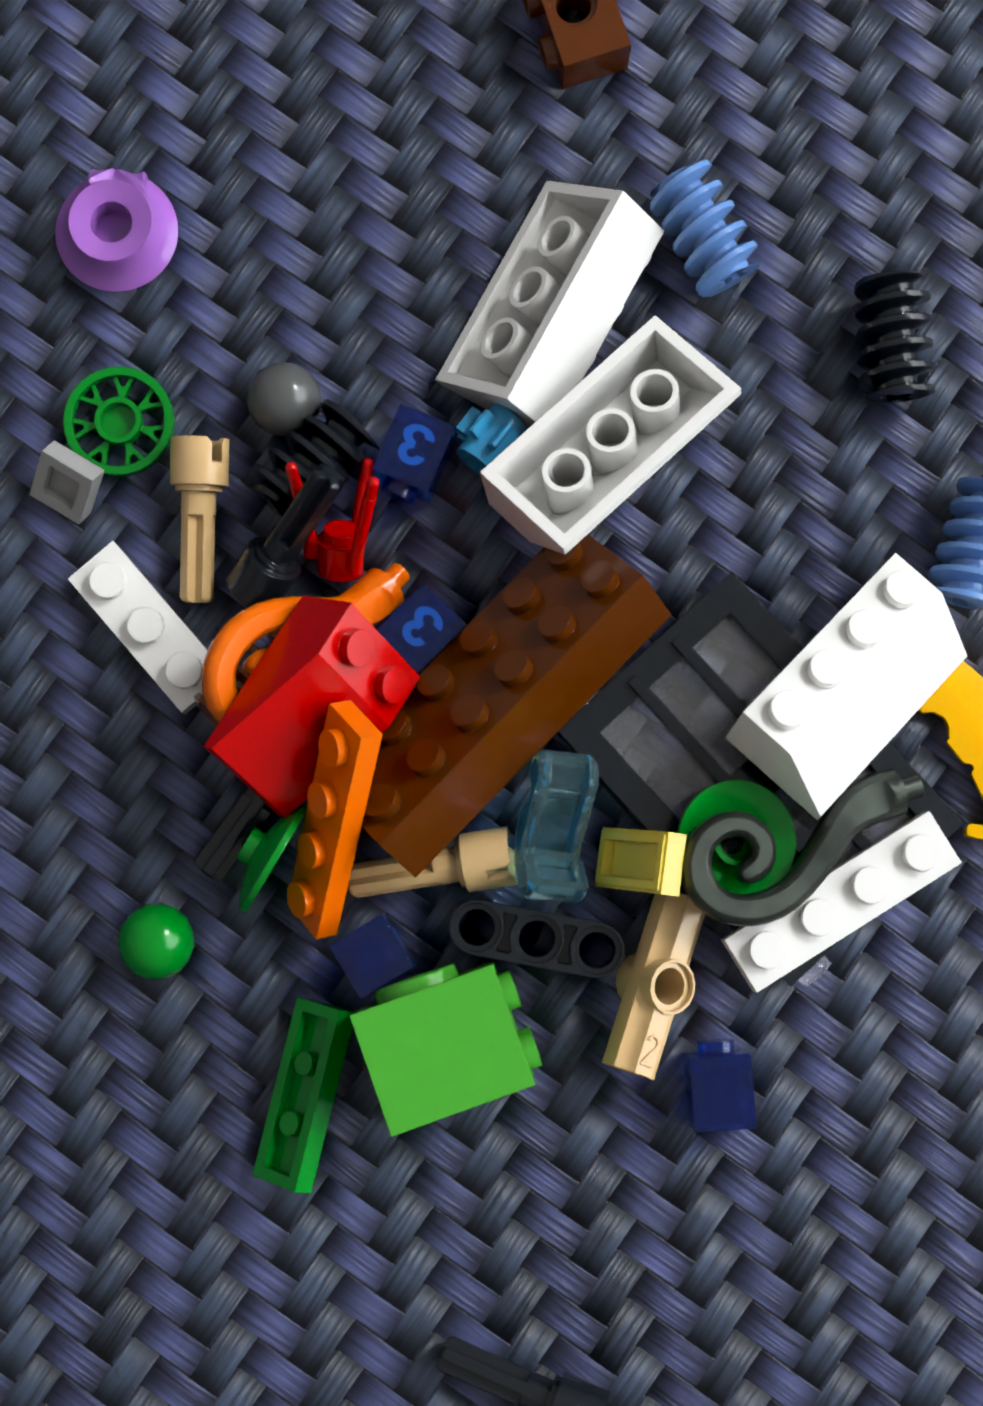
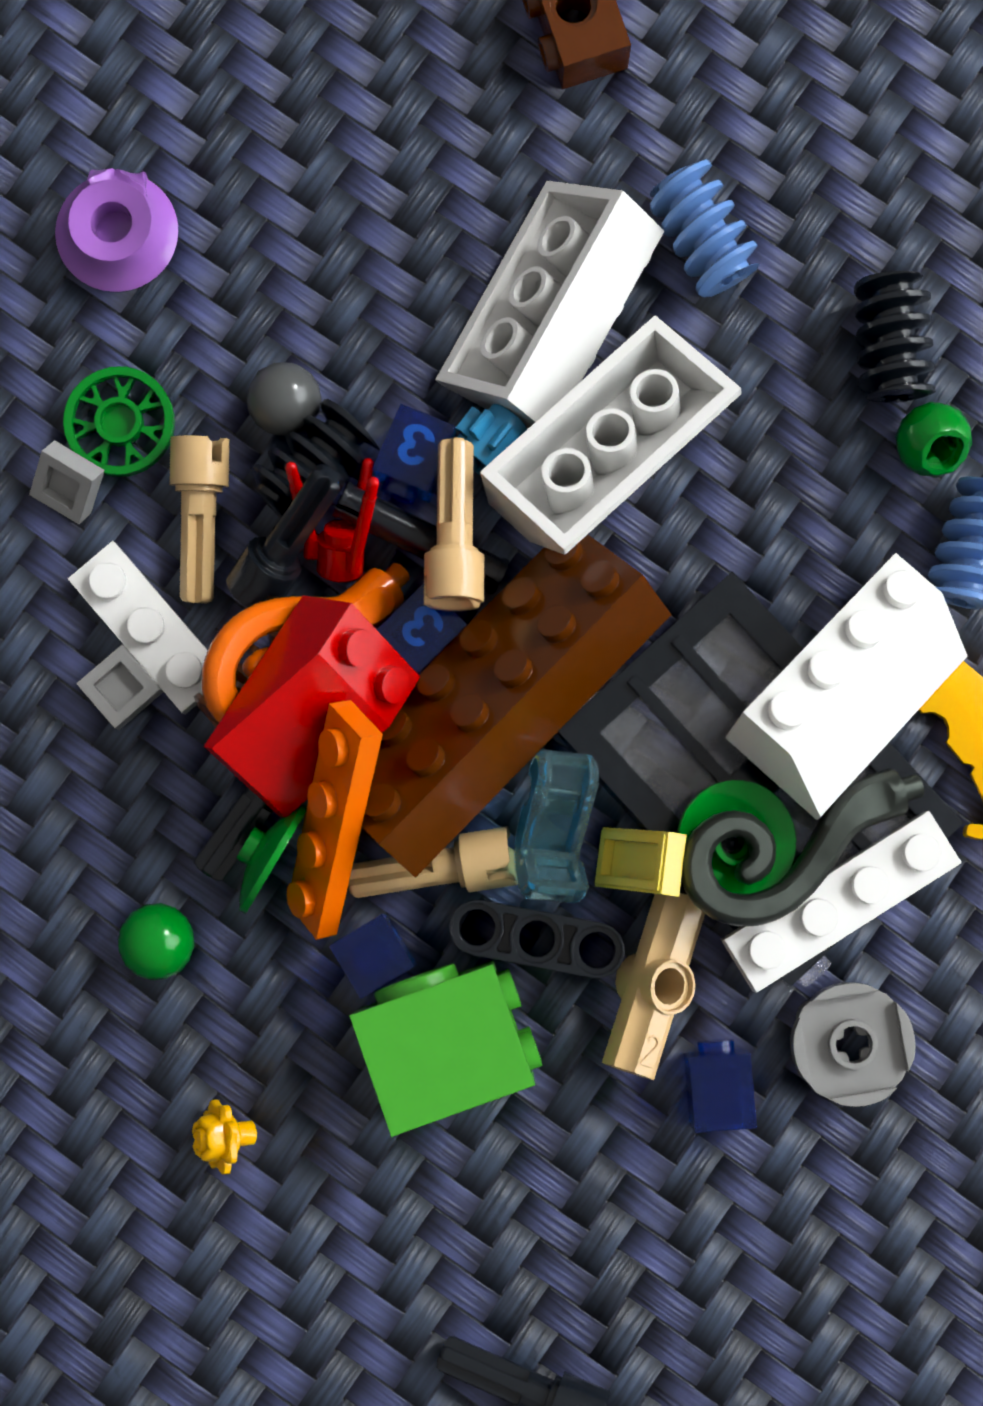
green plate [252,997,353,1193] -> none
none -> light grey plate [76,645,163,730]
none -> yellow plant [192,1099,257,1175]
none -> black pin [332,481,509,595]
none -> tan piece [424,437,484,611]
none -> light grey plate [790,982,915,1107]
none -> green piece [895,402,972,478]

